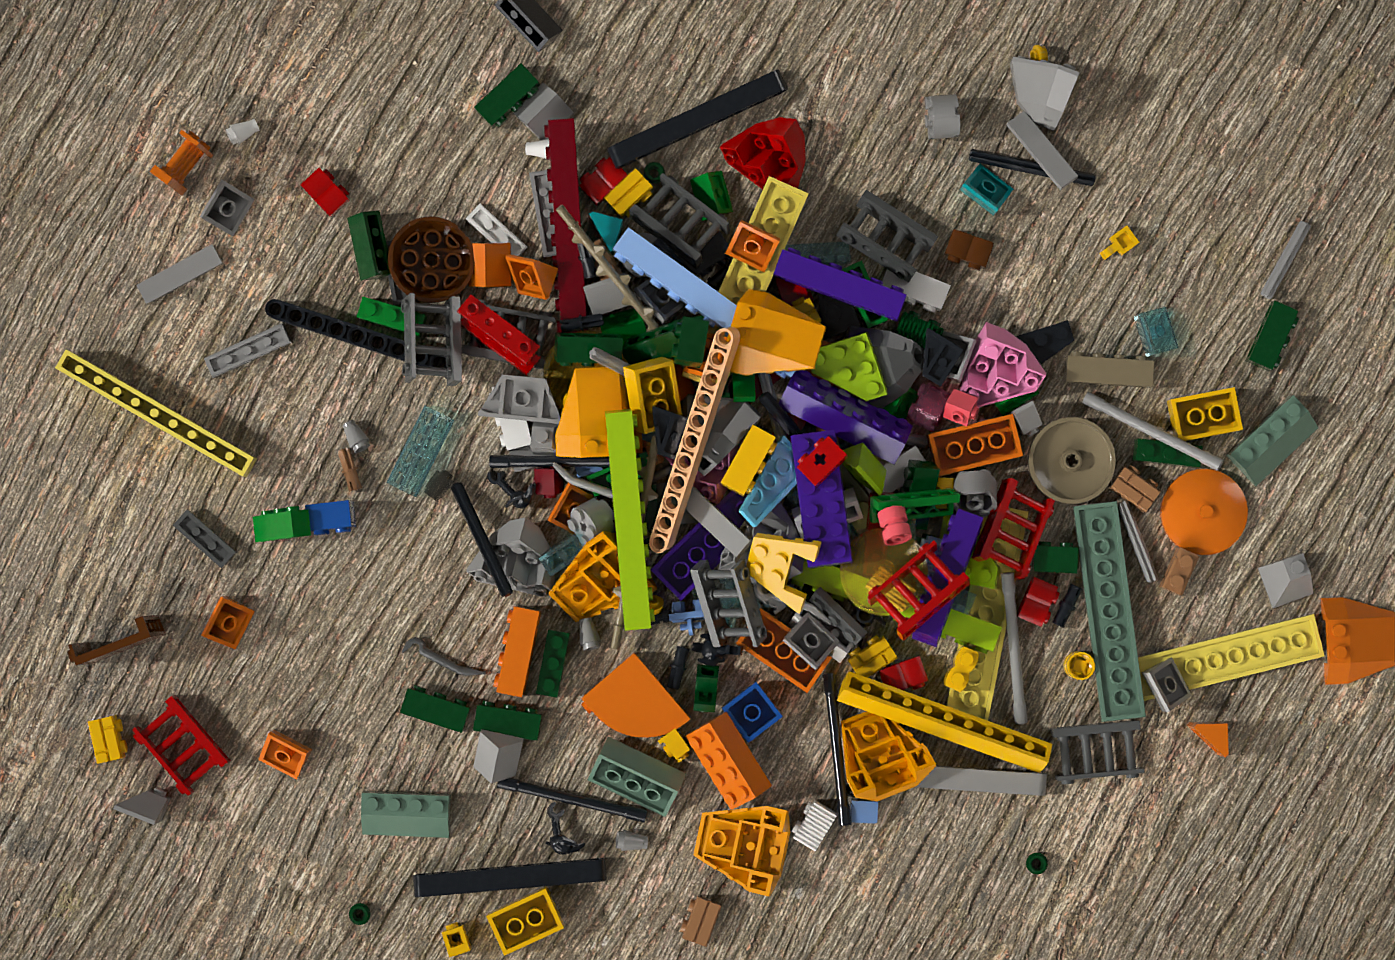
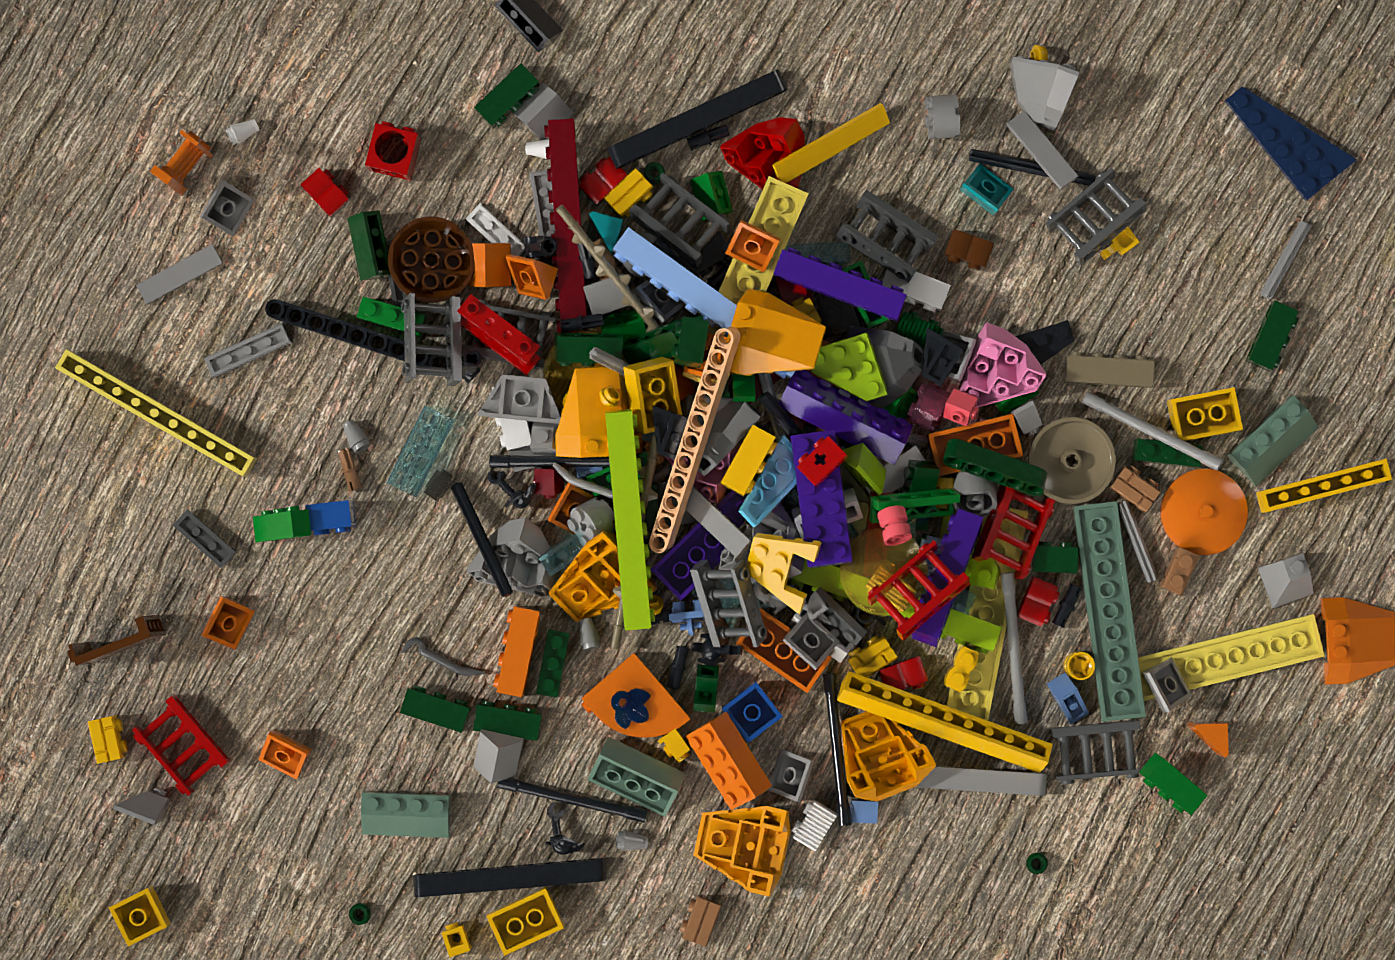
clear light blue slope [1134,307,1179,357] -> none
none -> yellow brick [109,885,171,947]
none -> red brick [365,121,421,181]
none -> black piece [462,350,482,384]
none -> black piece [524,236,557,259]
none -> yellow plate [600,386,620,407]
none -> clear blue plate [611,688,651,729]
none -> black axle [686,124,730,151]
none -> light grey slope [767,749,814,803]
none -> yellow tile [772,103,890,183]
none -> light grey tile [807,591,829,621]
none -> dark green beam [943,439,1048,496]
none -> dark grey fence [1046,167,1147,266]
none -> medium blue slope [1047,673,1089,725]
none -> green brick [1139,753,1208,816]
none -> dark blue wing [1224,87,1357,201]
none -> yellow brick [1256,458,1392,513]

